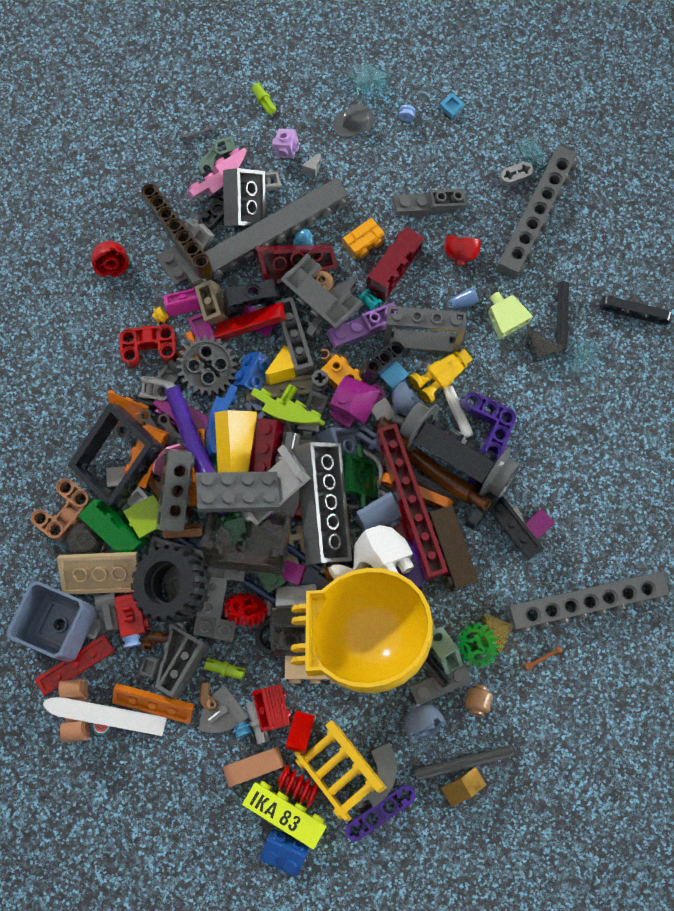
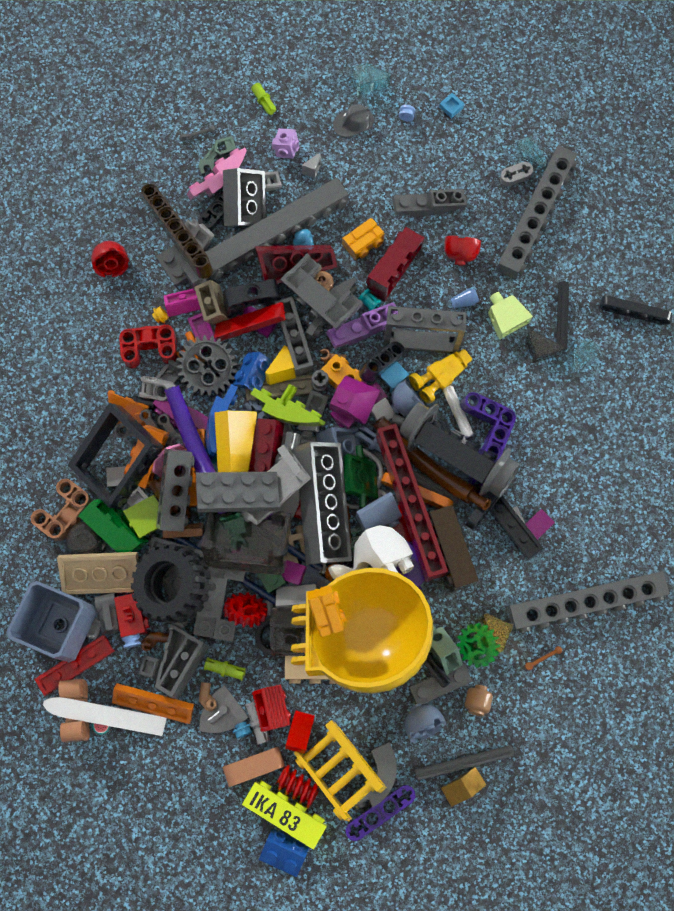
none -> light orange brick [307,585,347,637]

